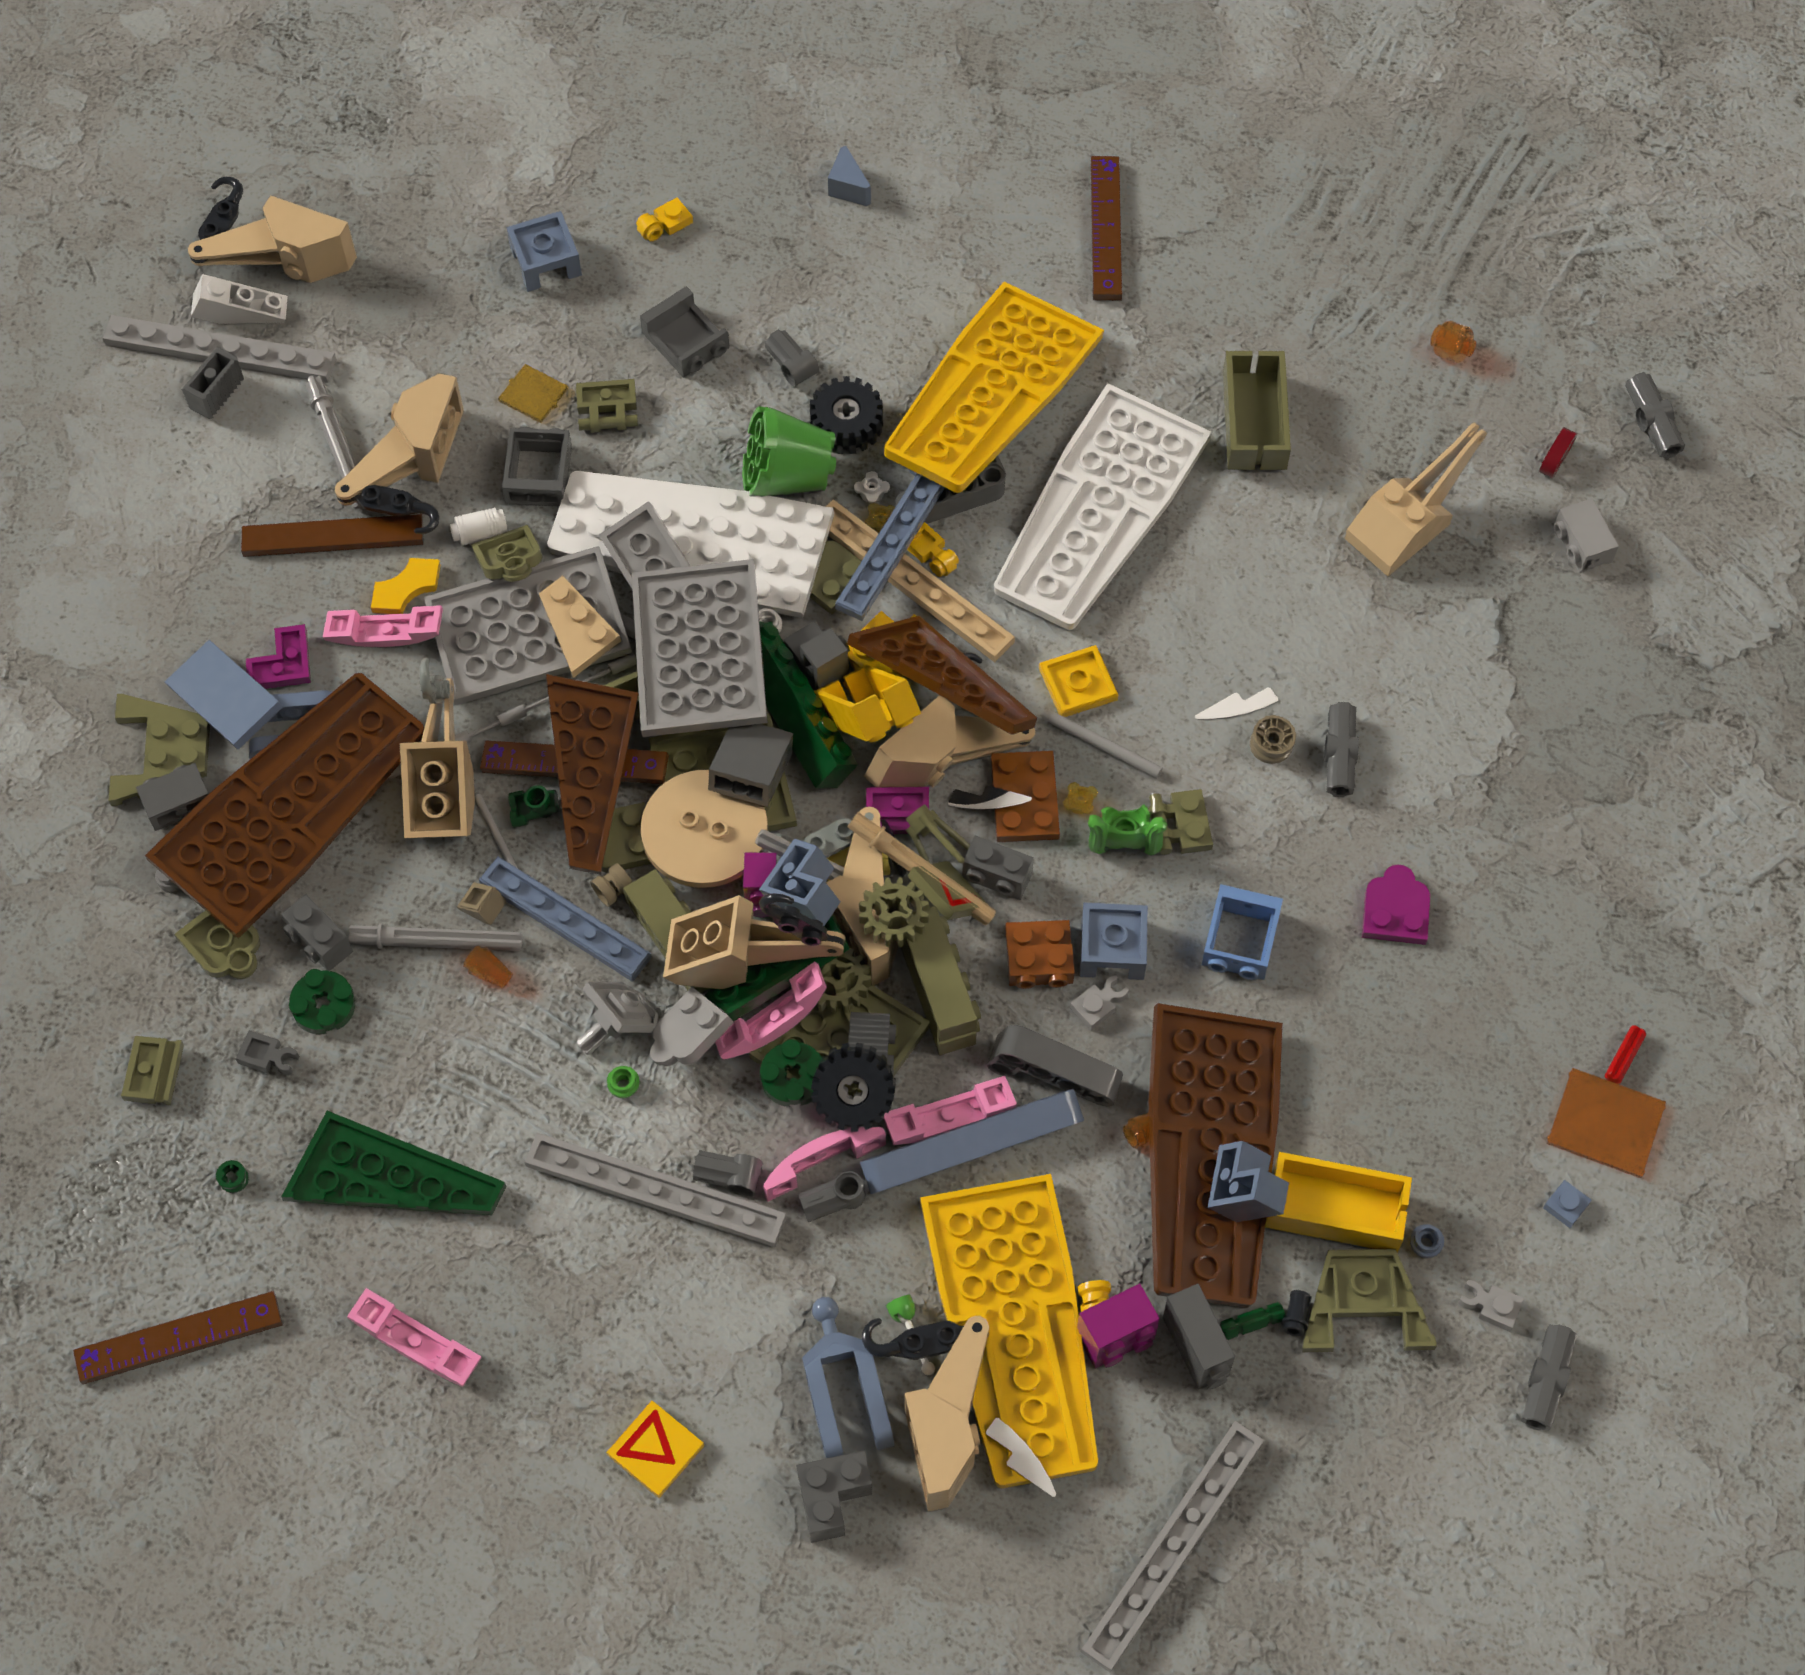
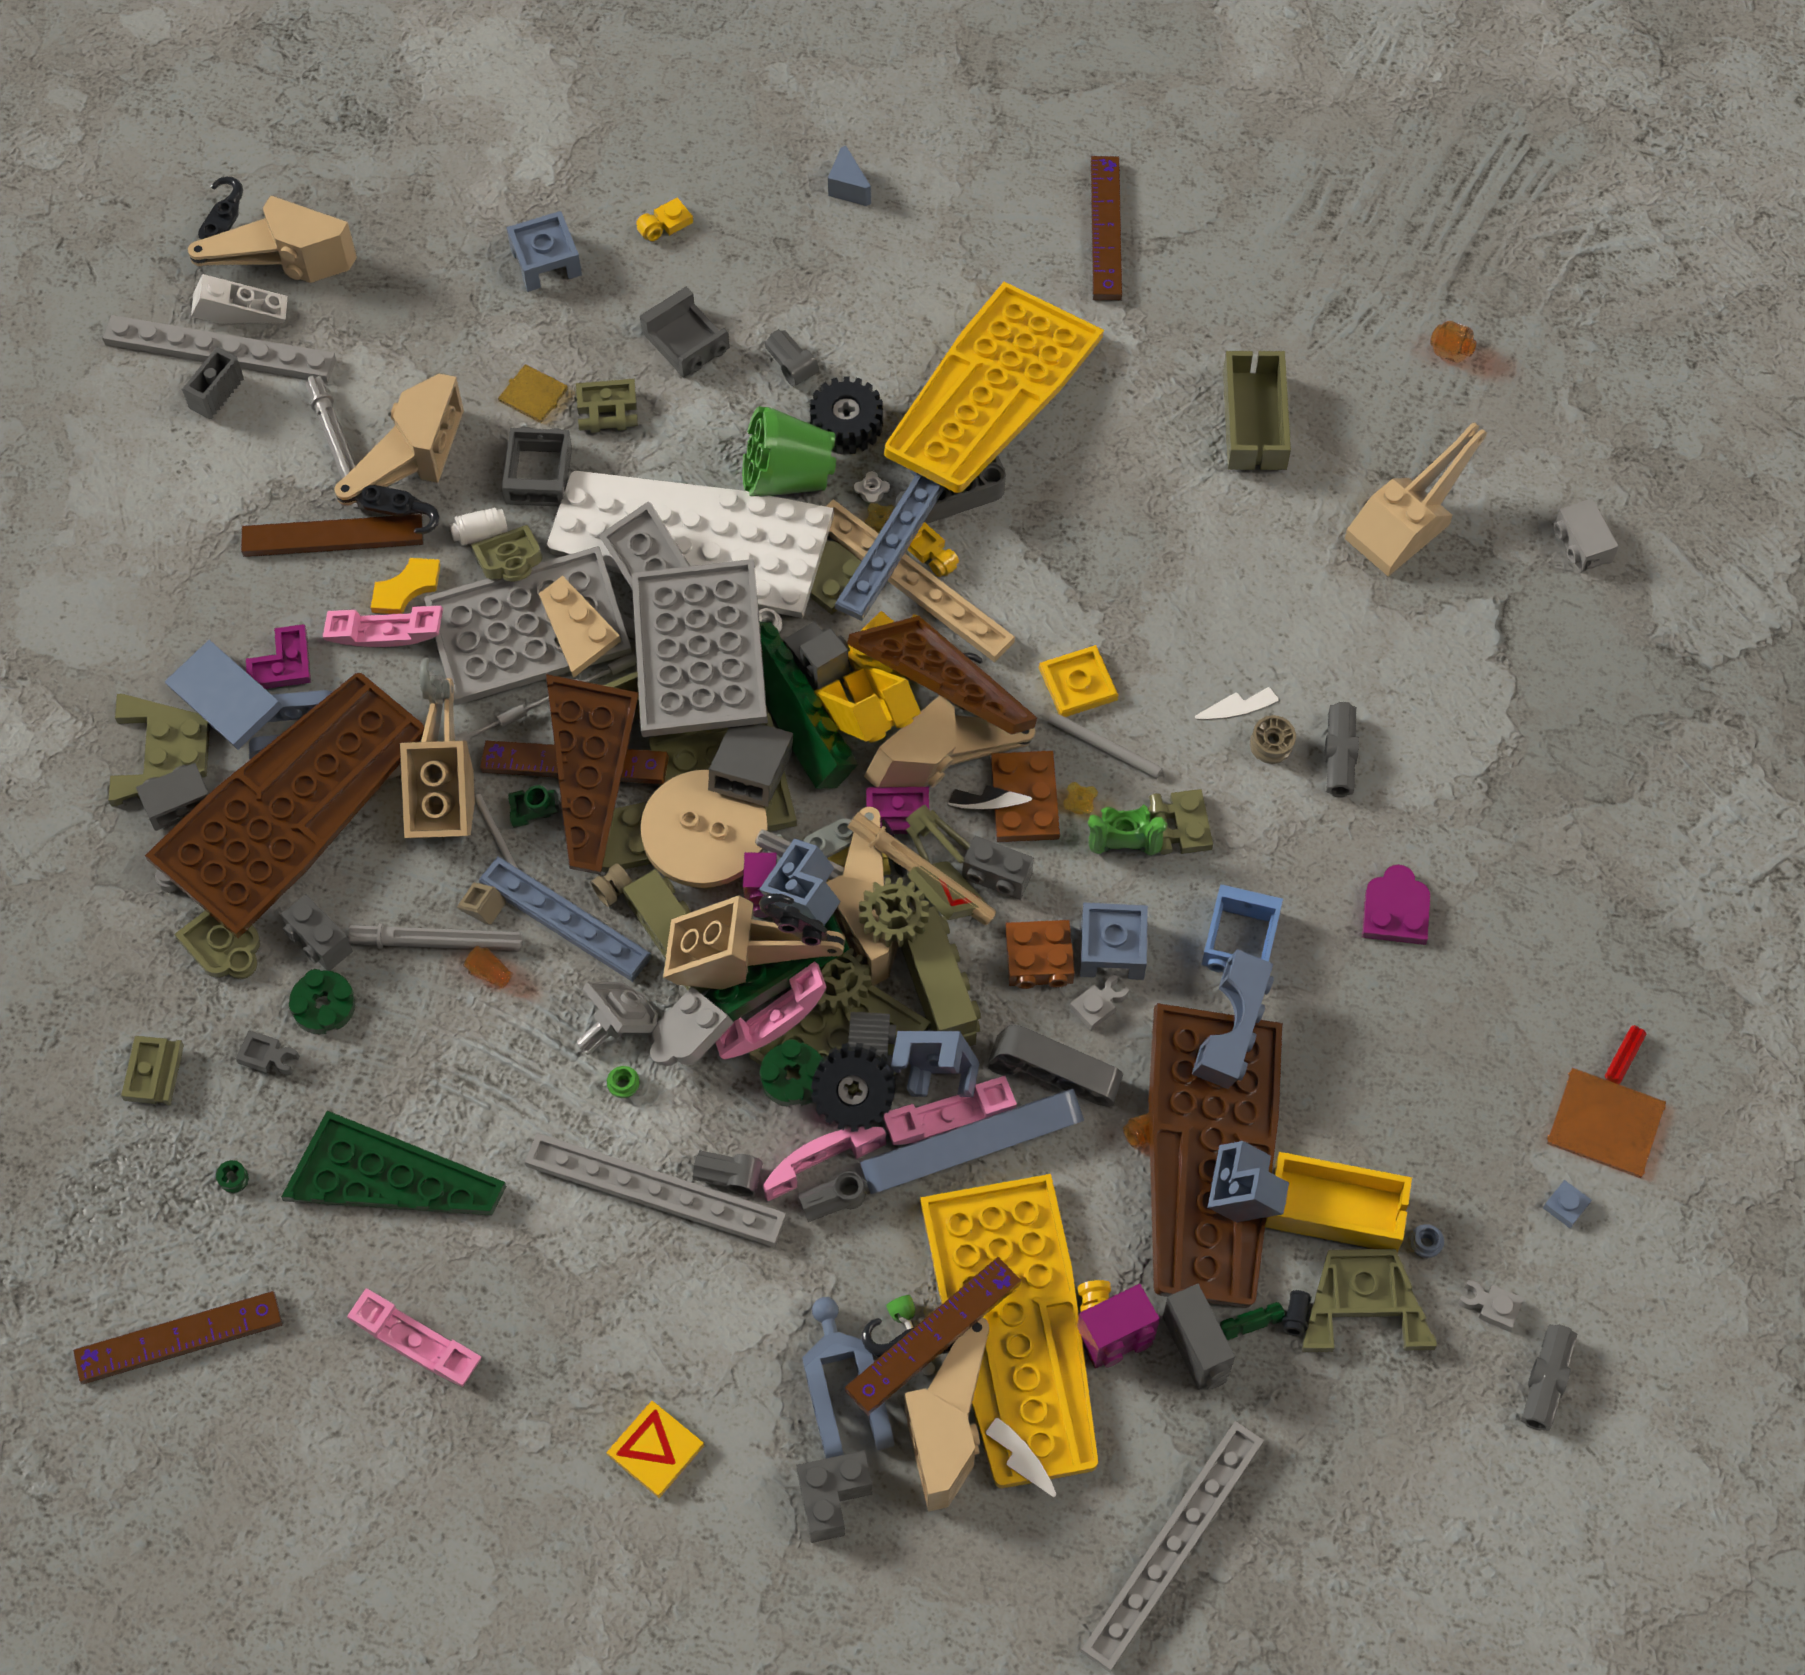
white wing [994,383,1212,630] -> none
dark red beam [1539,427,1578,479] -> none
dark grey piece [1625,372,1685,459] -> none
none -> reddish brown tile [845,1257,1021,1416]
none -> sand blue panel [891,1031,980,1097]
none -> sand blue arch [1192,949,1274,1089]

